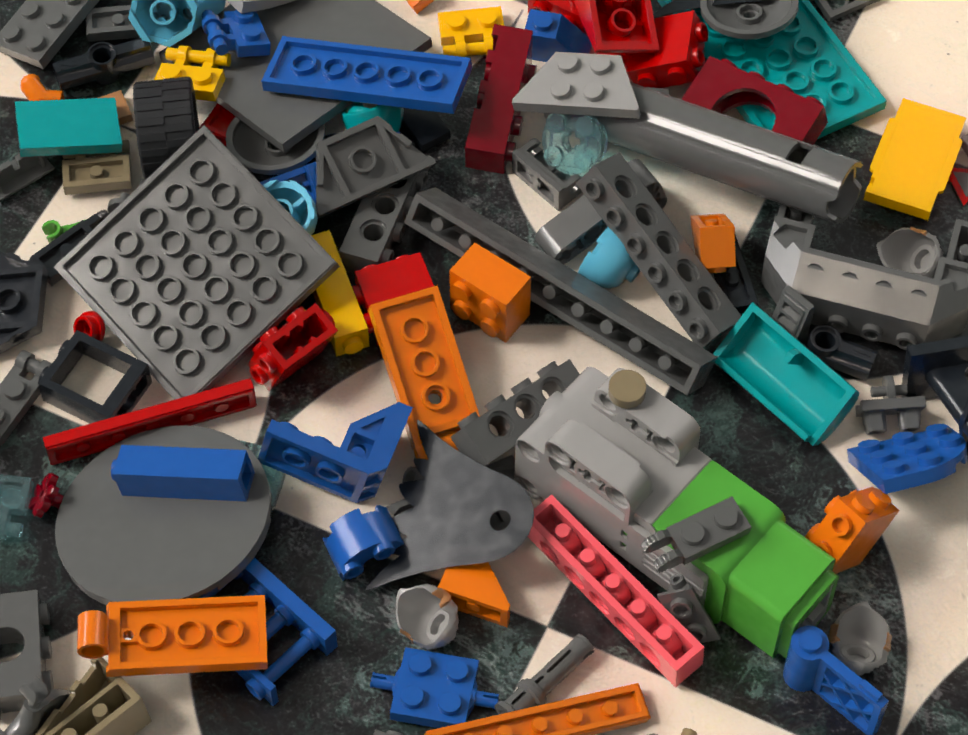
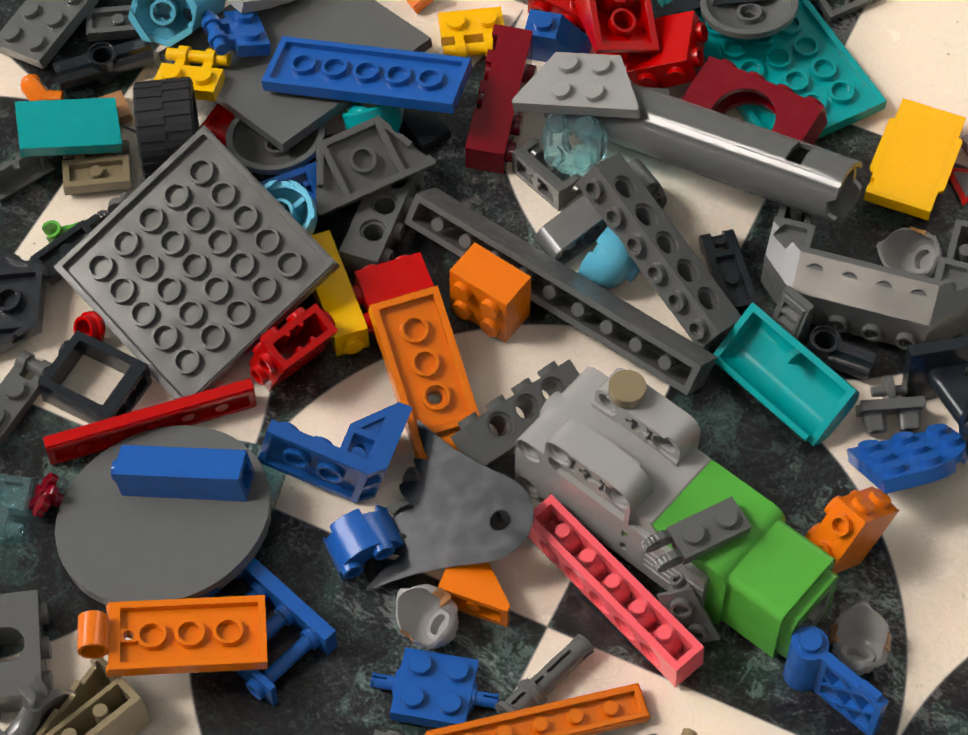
orange slope [690,213,736,273] -> none

